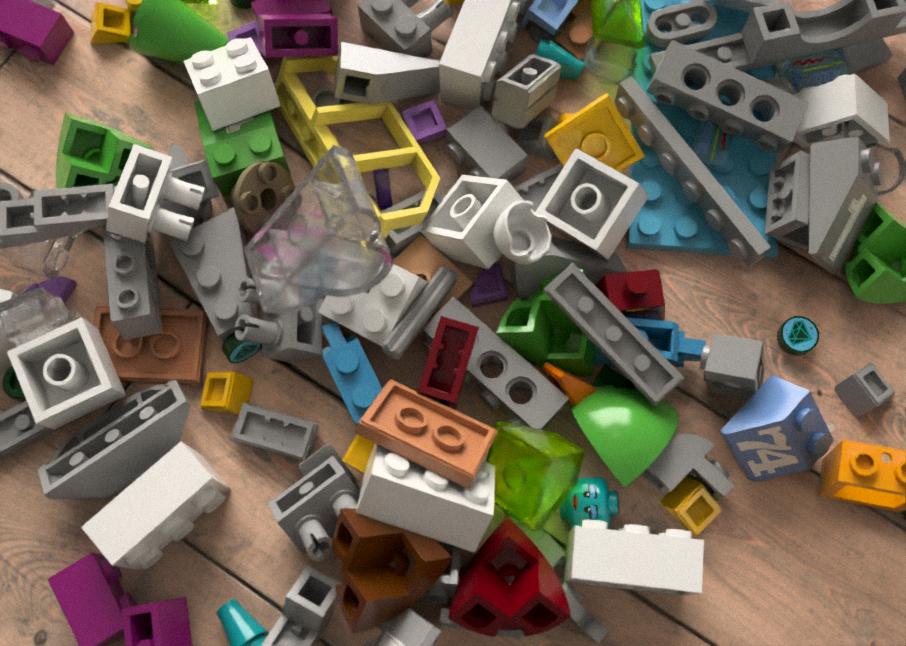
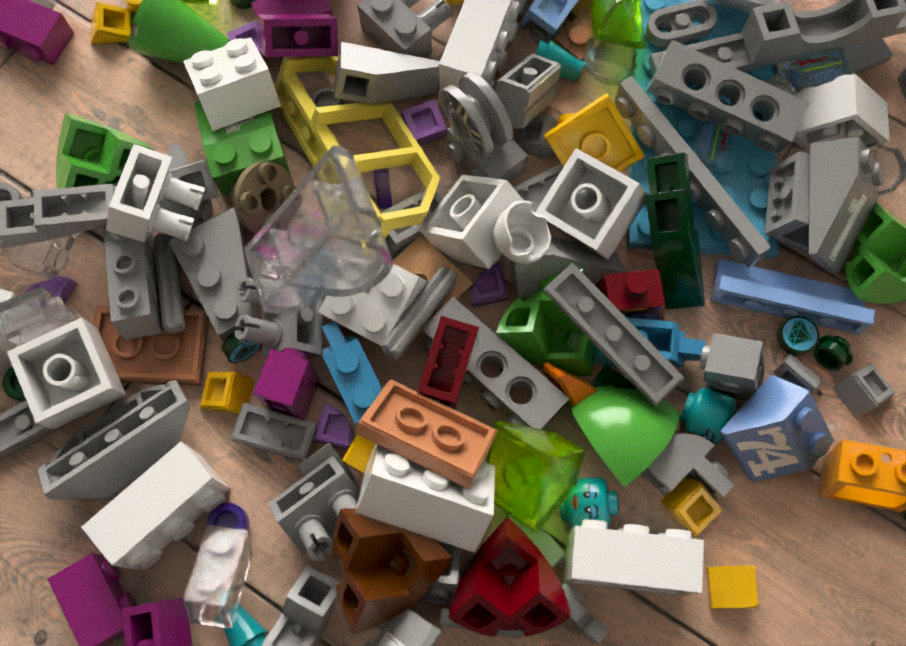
none -> light grey axle [154,234,186,334]
none -> clear brick [183,525,253,629]
none -> dark purple tile [207,503,249,544]
none -> magenta brick [253,348,320,420]
none -> medium lavender tile [314,403,354,450]
none -> light grey wheel [439,72,513,159]
none -> dark green slope [646,152,705,310]
none -> teal head [679,387,737,445]
none -> yellow slope [707,565,759,609]
none -> light blue panel [710,259,875,335]
none -> light grey slope [773,353,821,392]
none -> dark green plate [814,335,853,371]

